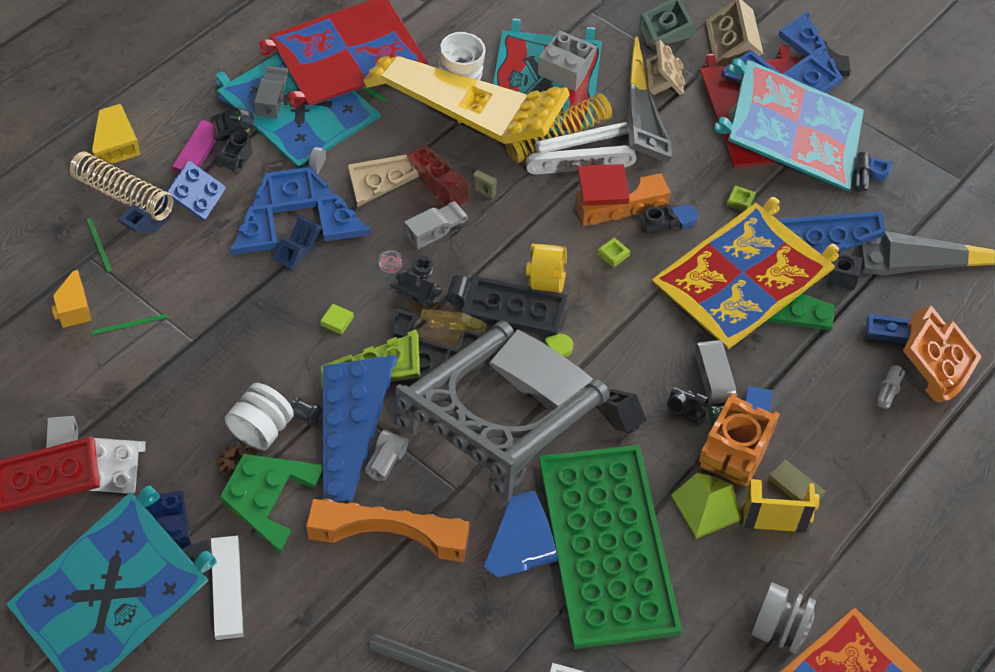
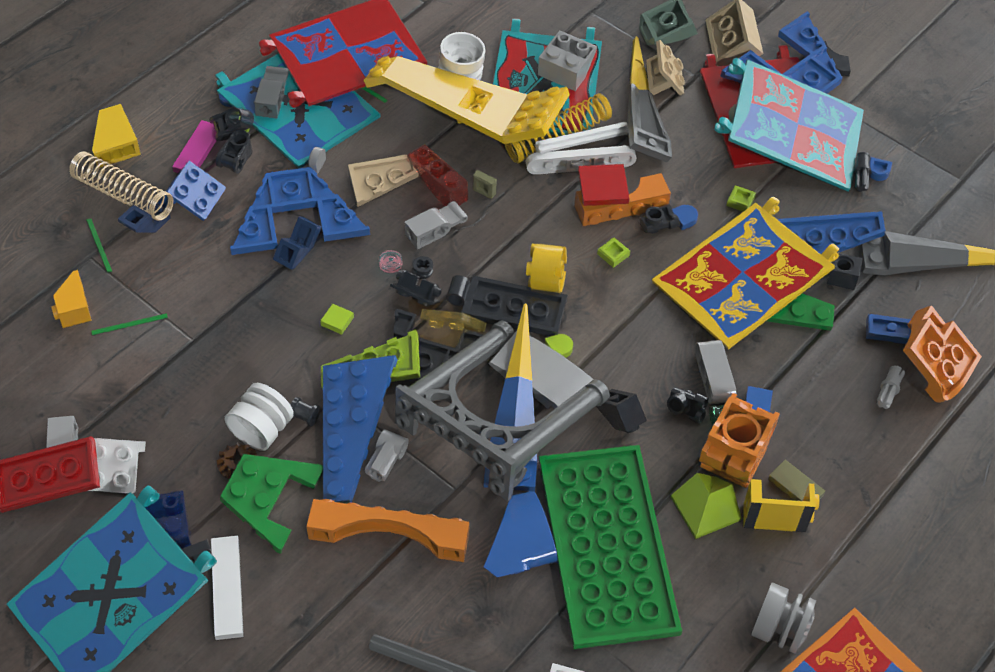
none -> blue plate [484,303,537,491]

